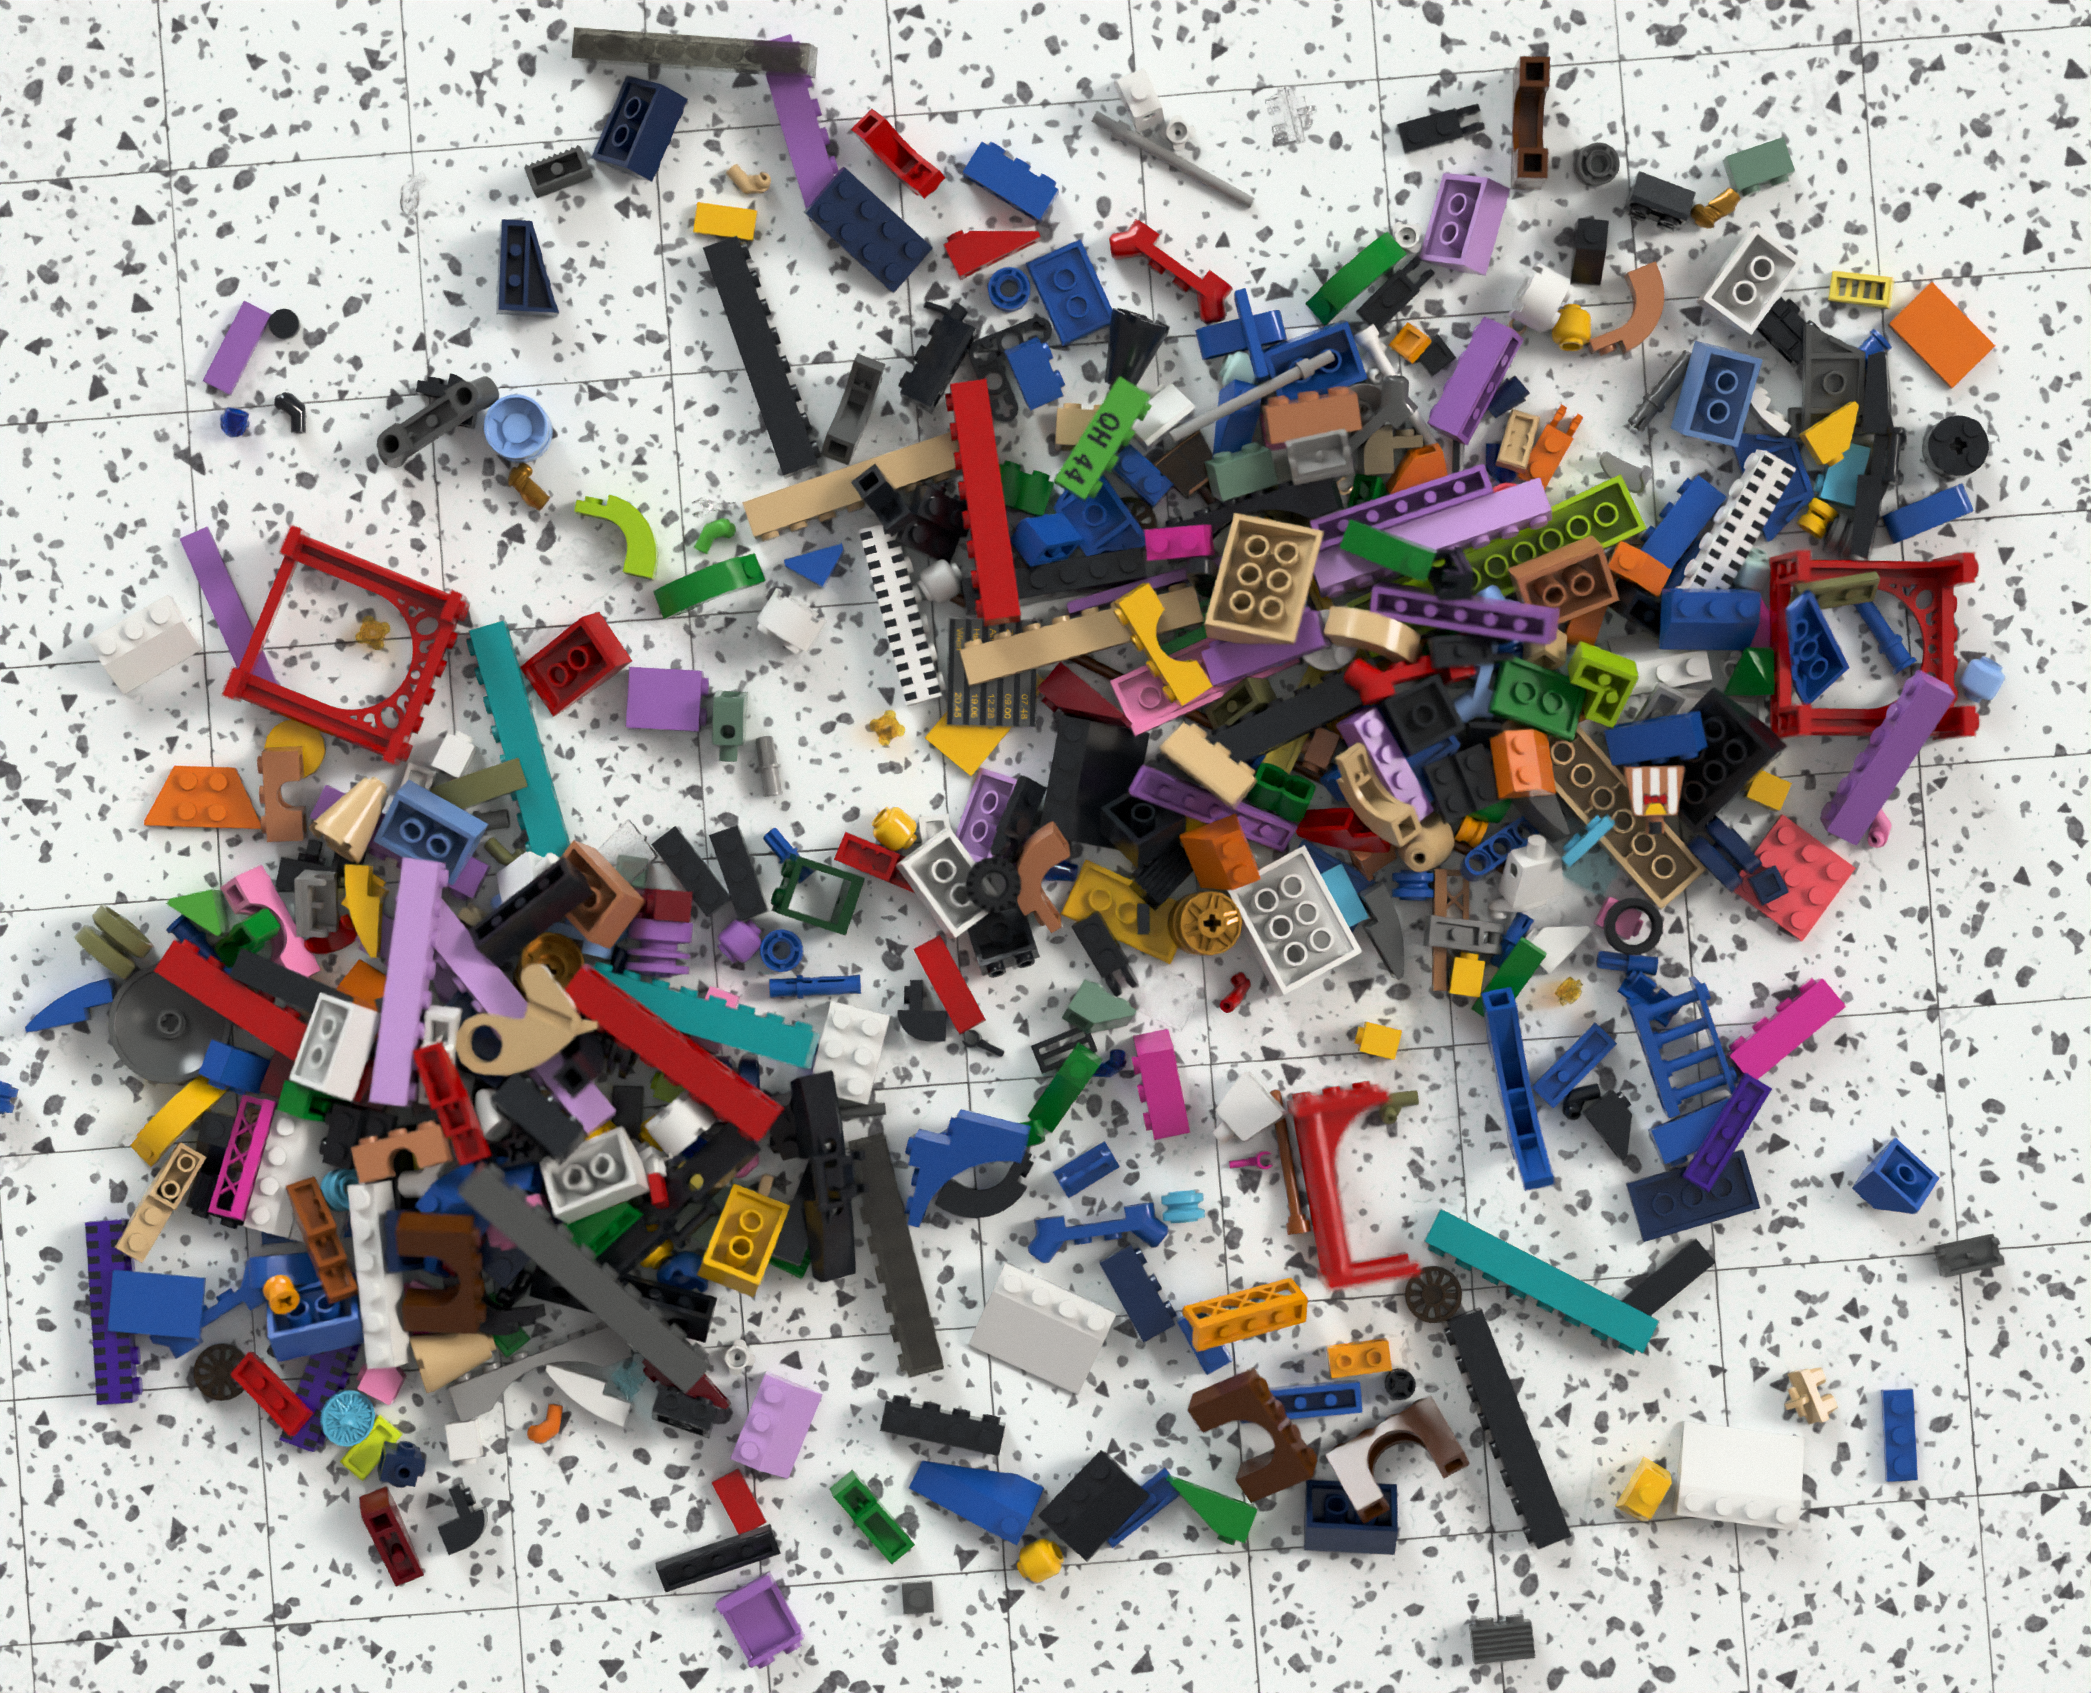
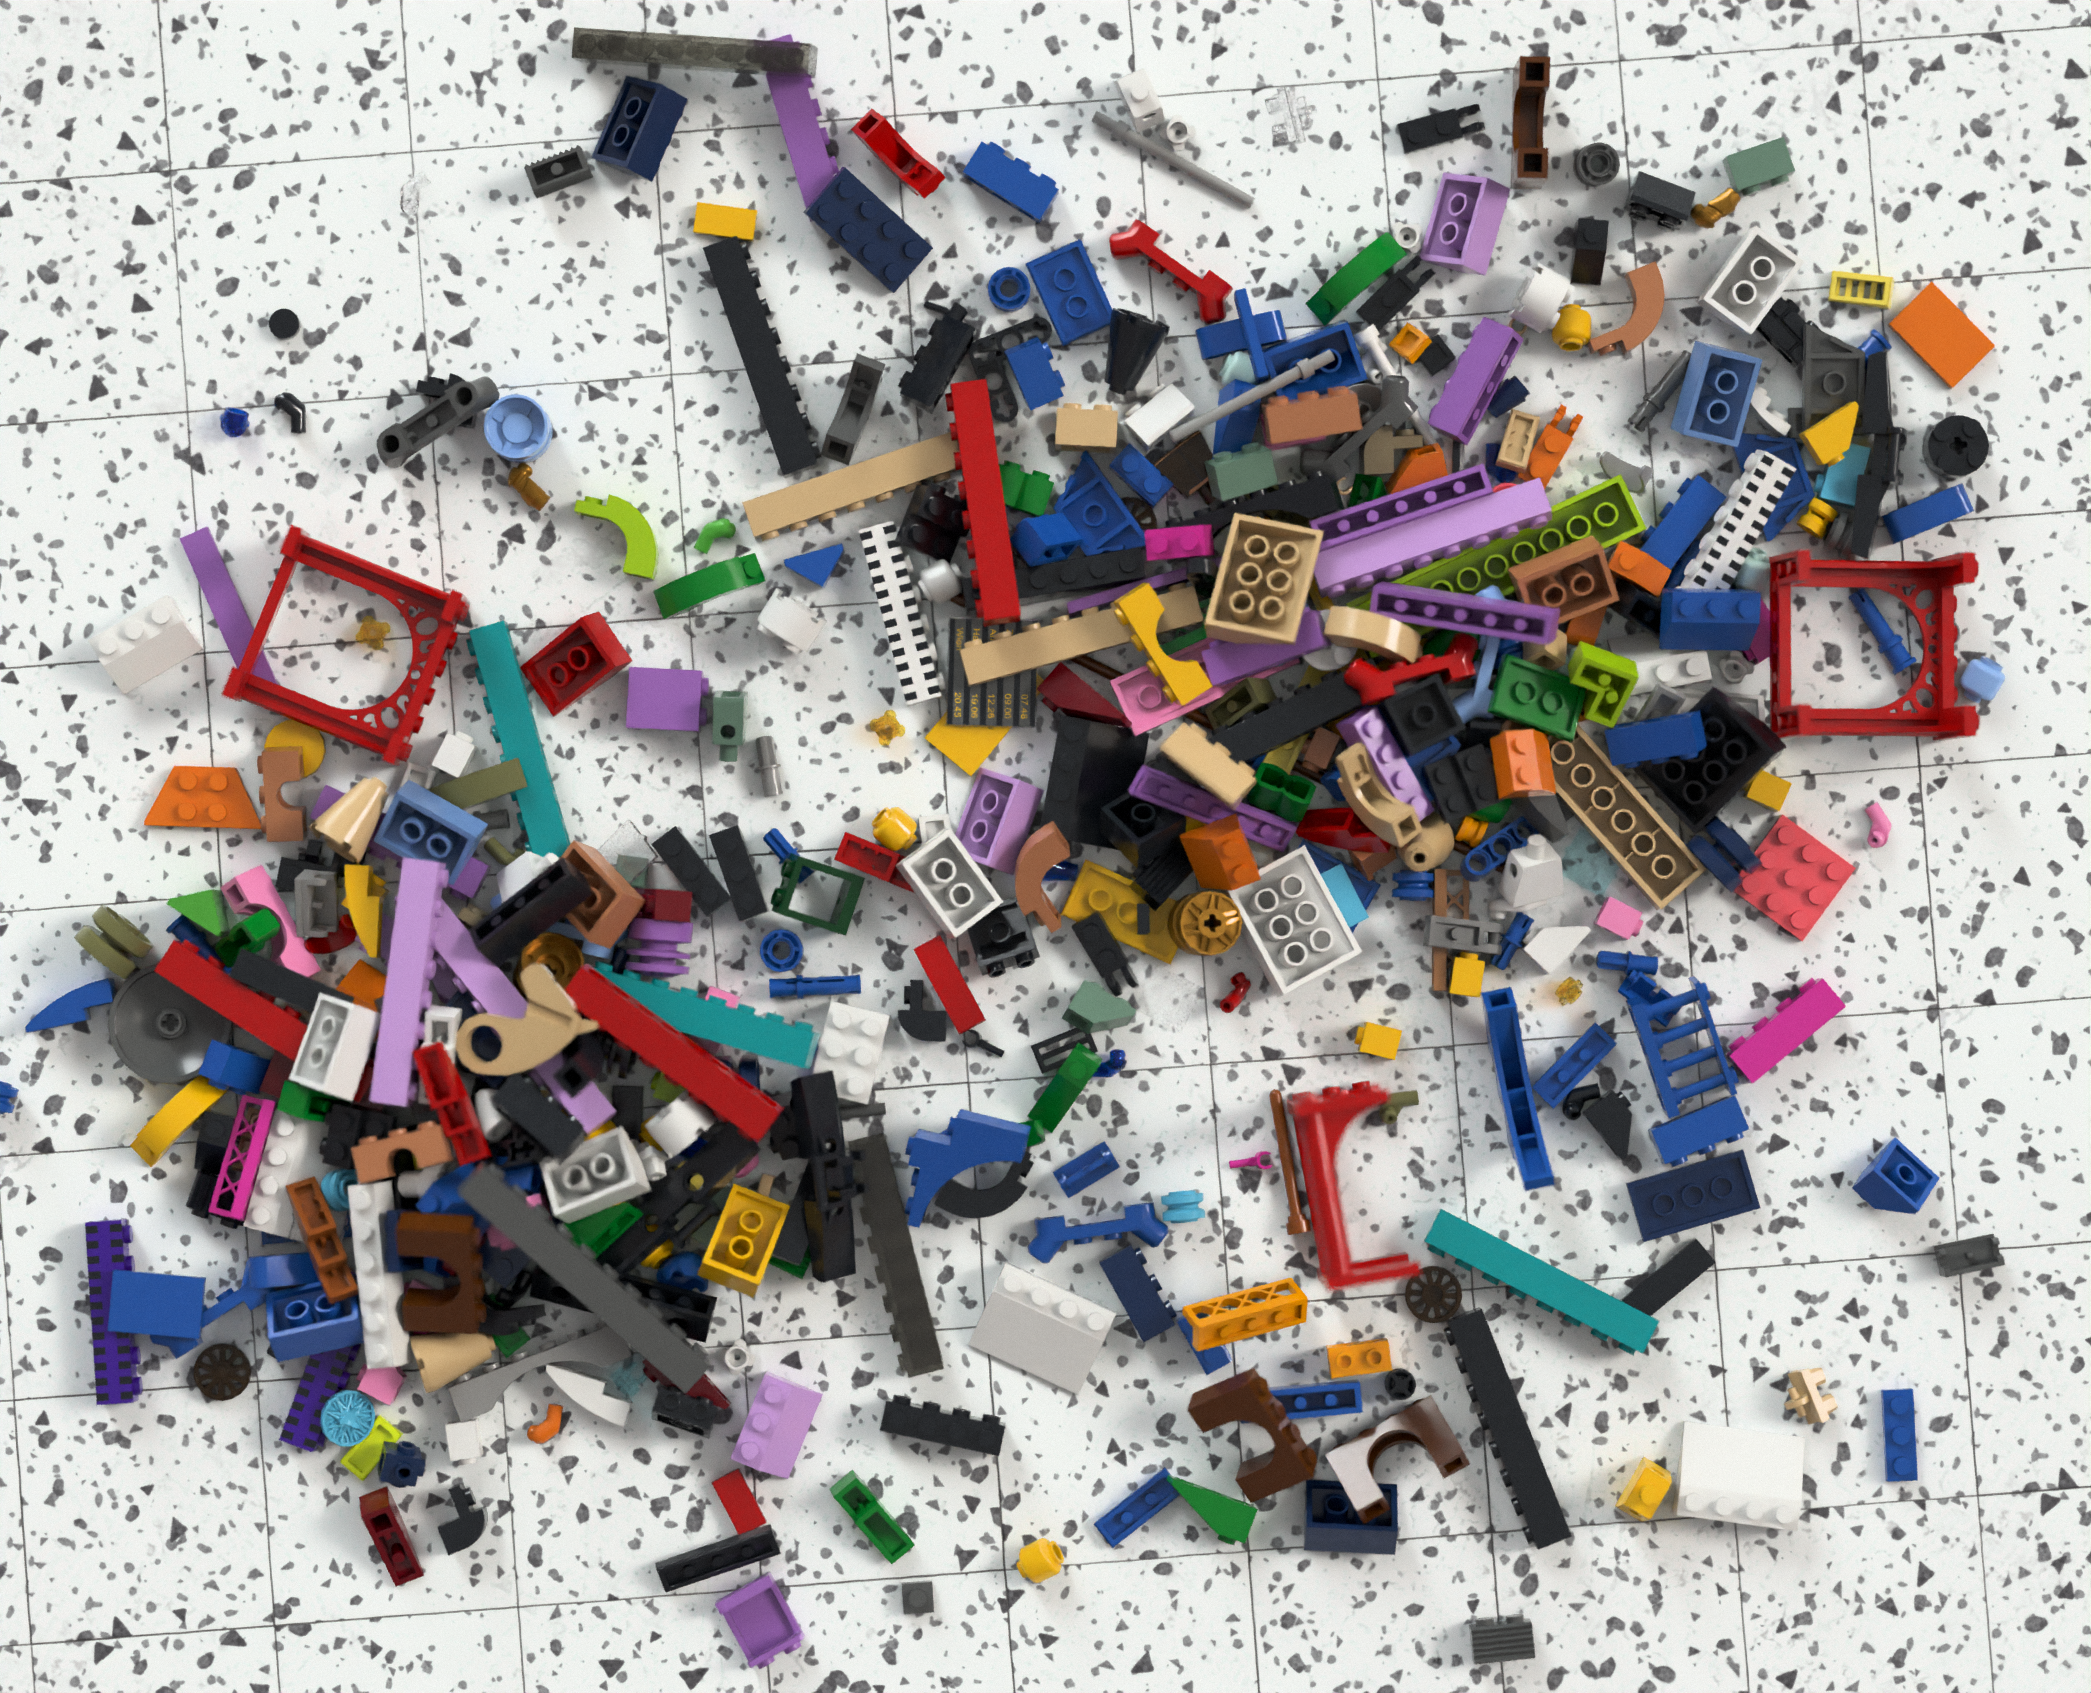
tan slope [115,1142,206,1263] -> none
medium lavender tile [203,301,271,395] -> none
red plate [230,1352,313,1436] -> none
light orange wheel [263,1275,300,1314] -> none
dark blue wedge [496,219,559,318] -> none
red tile [647,1172,669,1209] -> none
clear hand [691,497,736,518] -> none
medium lavender head [717,918,762,963] -> none
tan arm [726,164,771,194] -> none
black brick [851,464,916,537] -> none
blue wedge [909,1460,1044,1545] -> none
red slope [943,230,1041,281] -> none
black tyre [966,857,1021,913] -> none
black hinge [990,775,1047,864] -> none
black slope [1038,1450,1150,1562] -> none
bright green brick [1054,376,1152,502] -> none
dark pink wedge [1131,1029,1190,1140] -> none
white torso [1212,1071,1288,1145] -> none
light grey hinge [1285,429,1354,485] -> none
green slope [1339,519,1436,582] -> none
dark grey slope [1357,881,1404,980] -> none
black hinge [1427,547,1474,601] -> none
black hinge [1428,634,1514,669] -> none
green tile [1471,937,1547,1017] -> none
medium azure plate [1561,814,1615,867] -> none
black tyre [1604,898,1663,955] -> none
torso [1623,766,1684,834] -> none
dark purple tile [1682,1073,1772,1193] -> none
green slope [1724,647,1774,696] -> none
dark blue tile [1747,865,1789,906] -> none
blue wedge [1785,589,1850,704] -> none
olive tile [1788,571,1880,610] -> none
medium lavender brick [1820,670,1955,846] -> none

